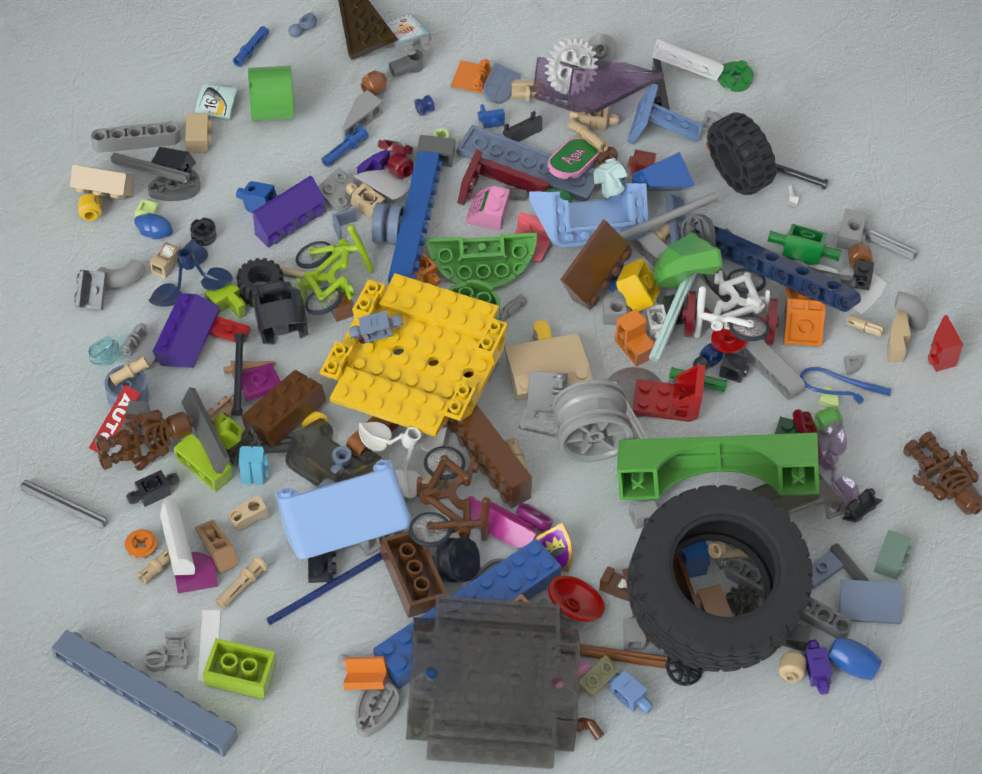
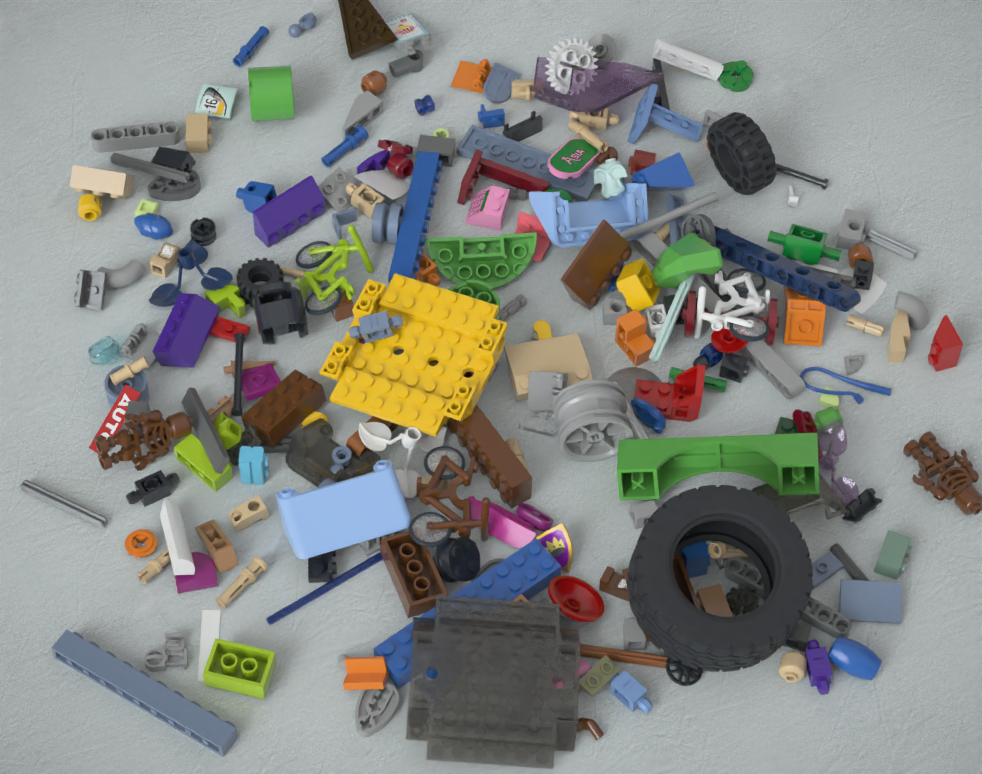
none -> blue arm [631,398,666,434]

